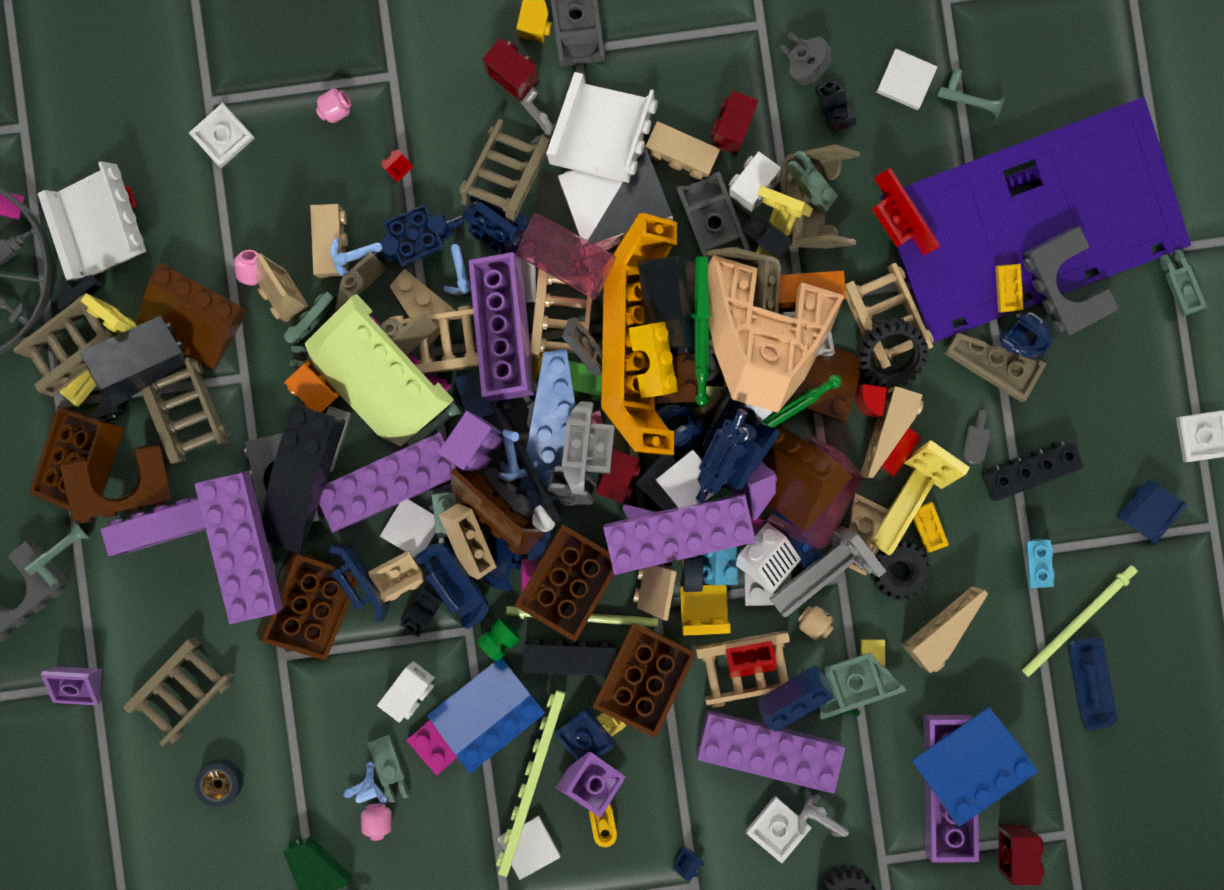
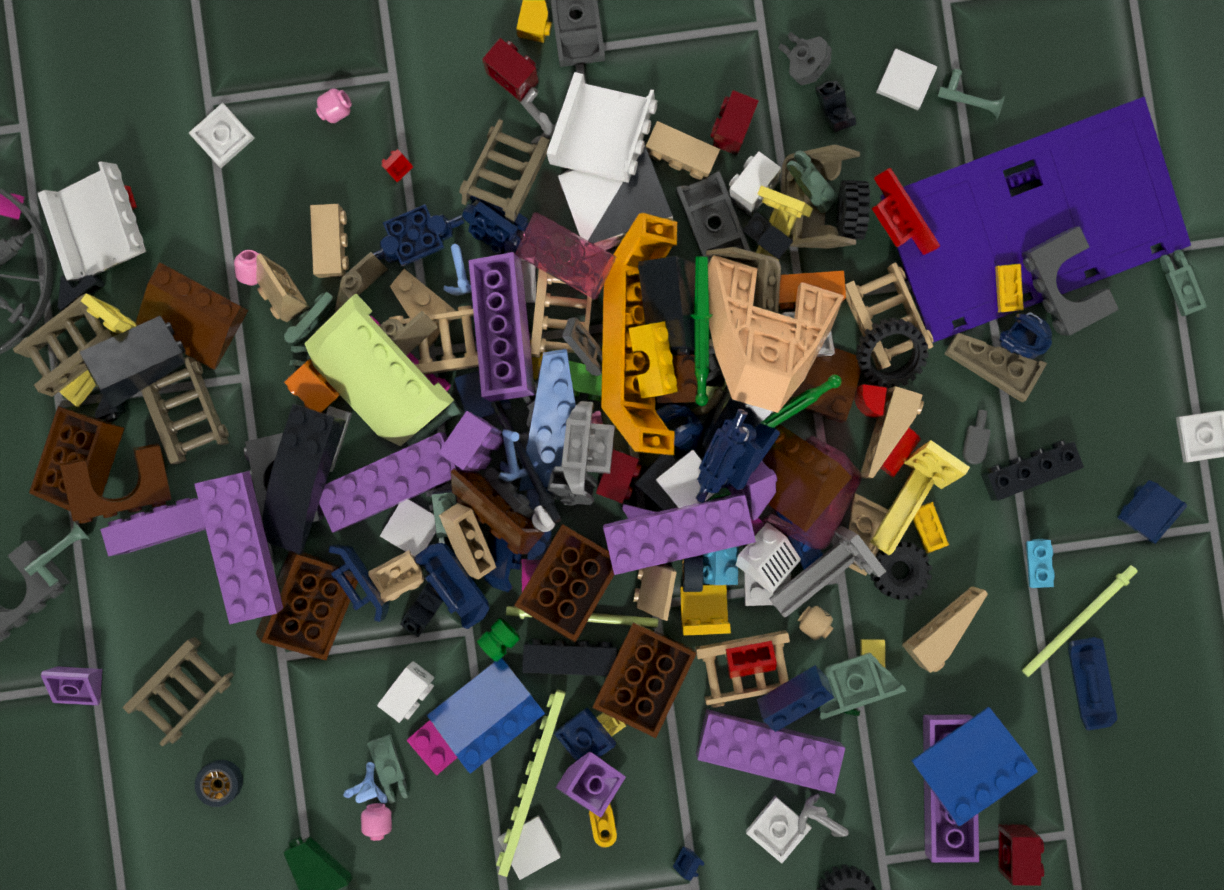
light blue piece [330,238,382,277] -> none
none -> black tyre [836,180,870,240]

